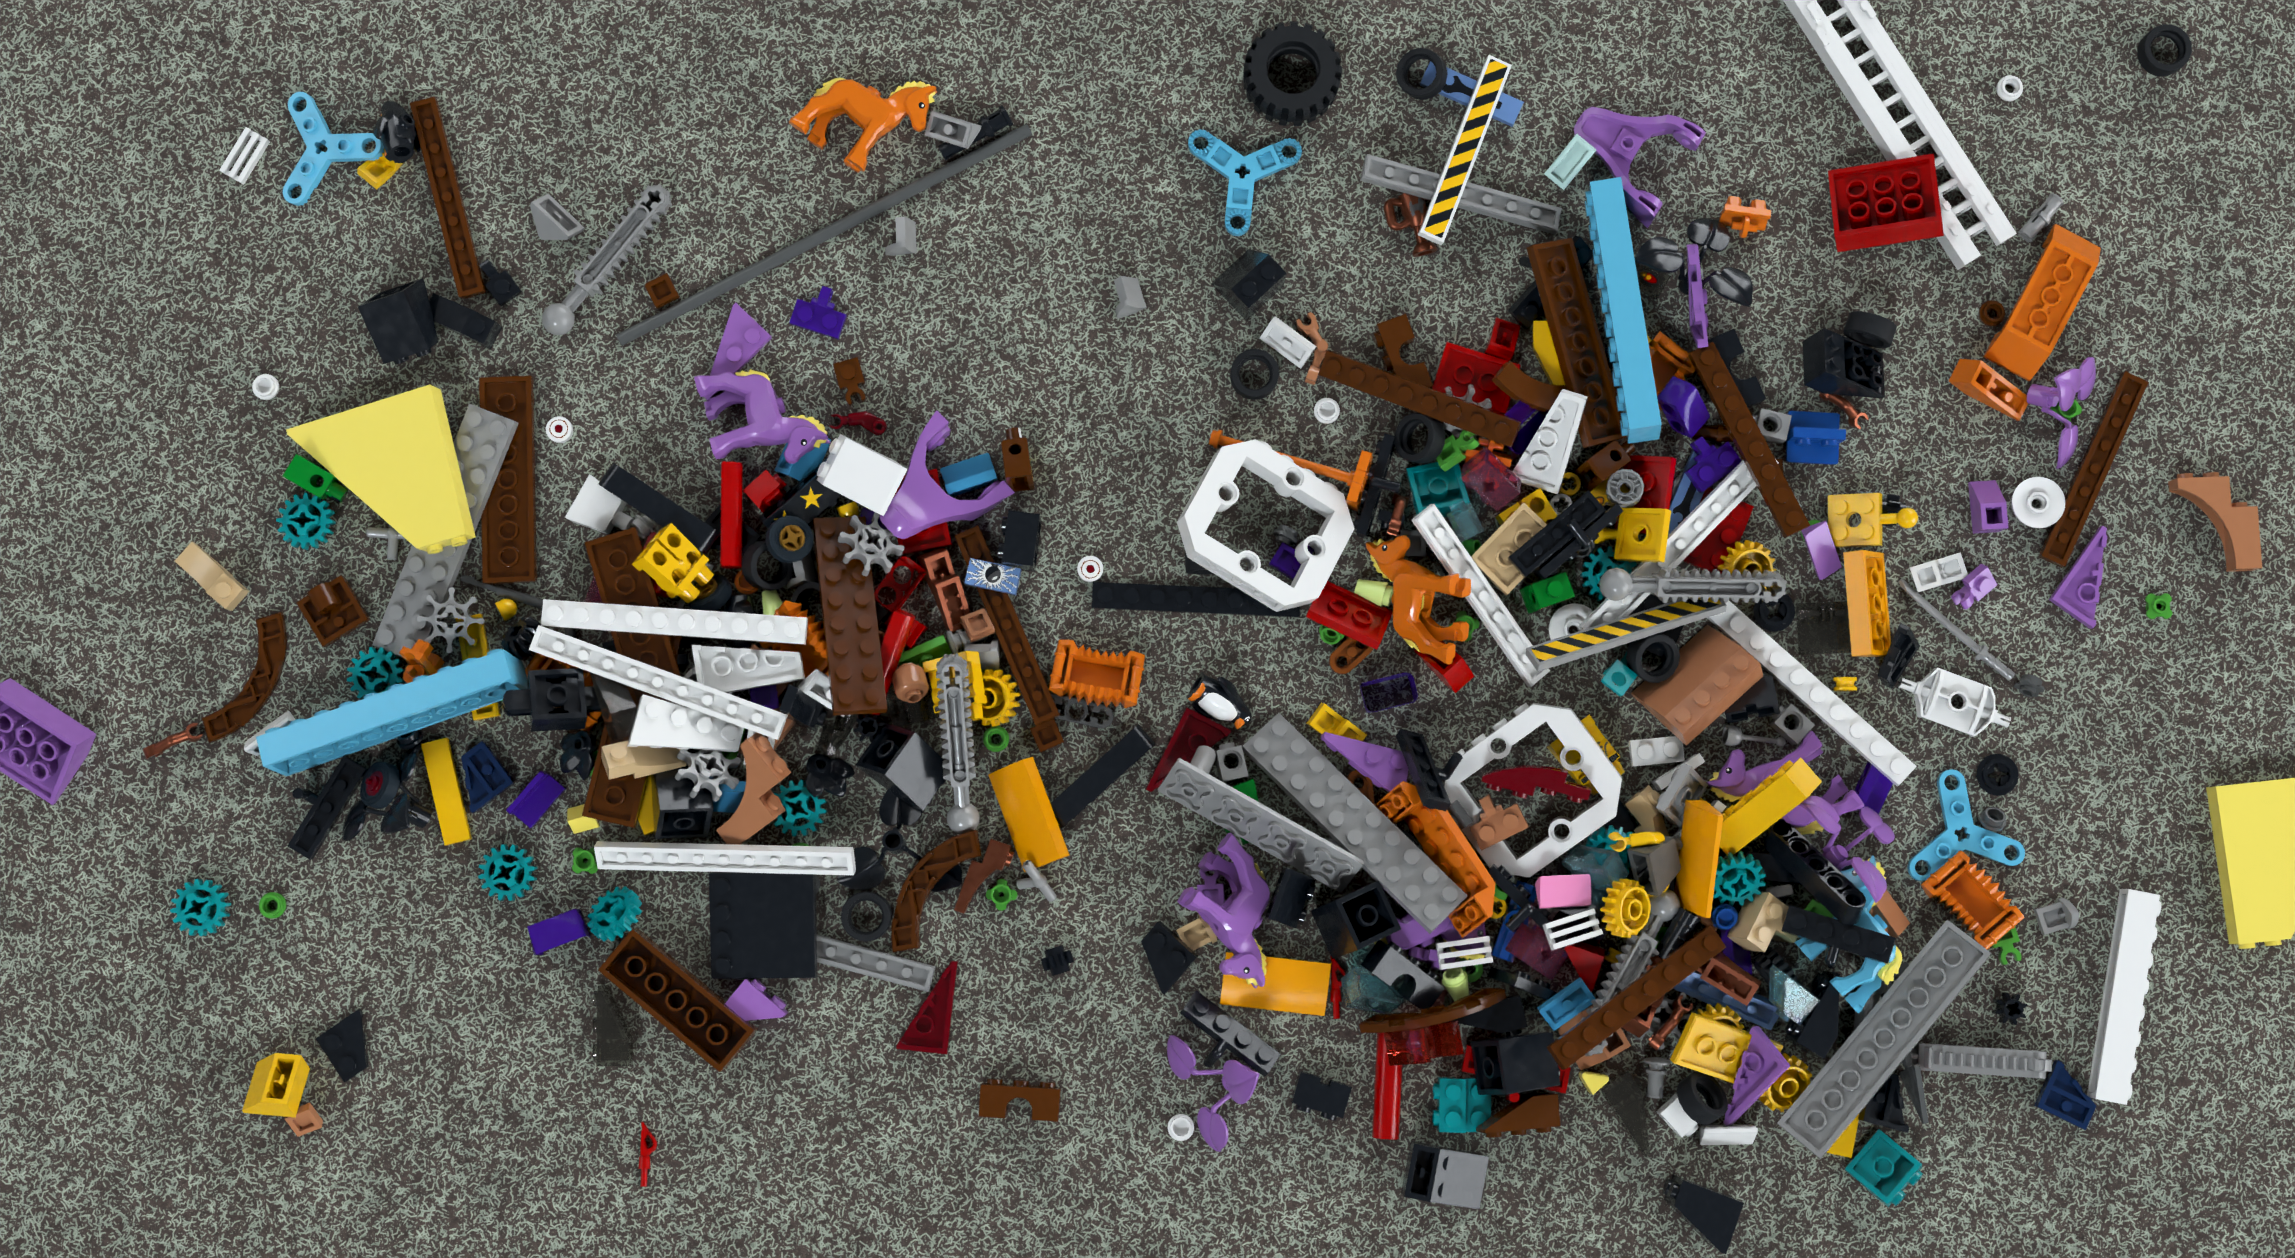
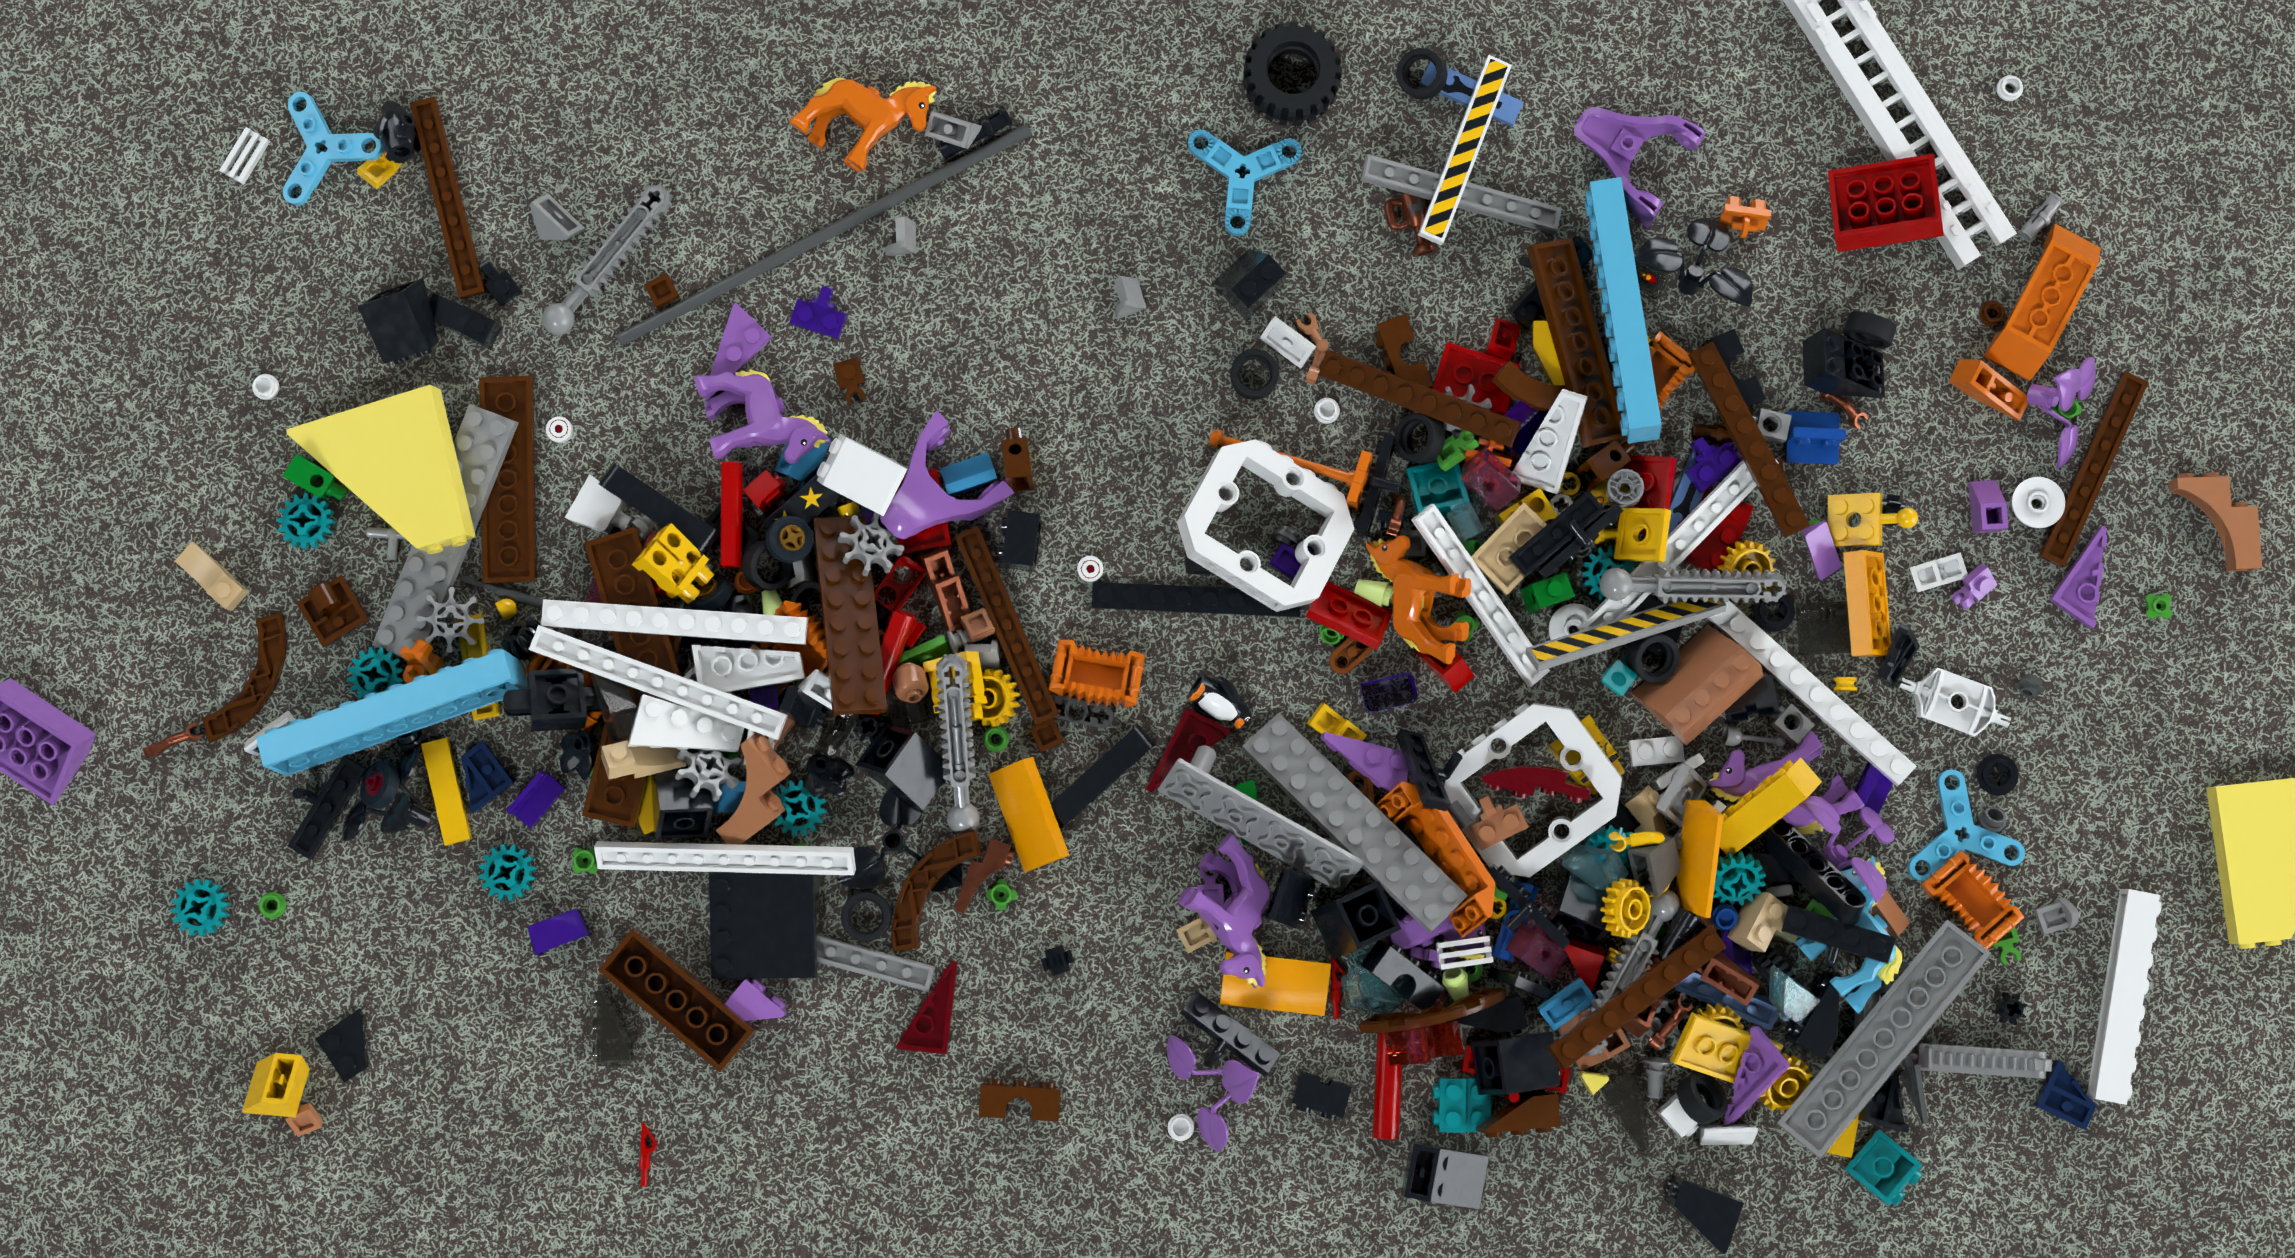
light yellow slope [567,804,600,834] -> none
teal gear [587,886,642,942] -> none
dark red arm [829,411,887,435] -> none
tile [964,558,1022,595] -> none
light grey piece [1016,860,1057,902] -> none
black wing [1141,921,1198,995] -> none
light grey brick [1215,742,1248,782] -> none
bright pink slope [1535,874,1591,909] -> none
white tile [1542,908,1603,951] -> none
light aqua tile [1544,134,1596,190] -> none
dark purple piece [1657,376,1710,438] -> none
medium lavender wing [1687,244,1708,348] -> none
light grey sword [1898,578,2015,681] -> none
black tyre [2137,24,2192,76] -> none

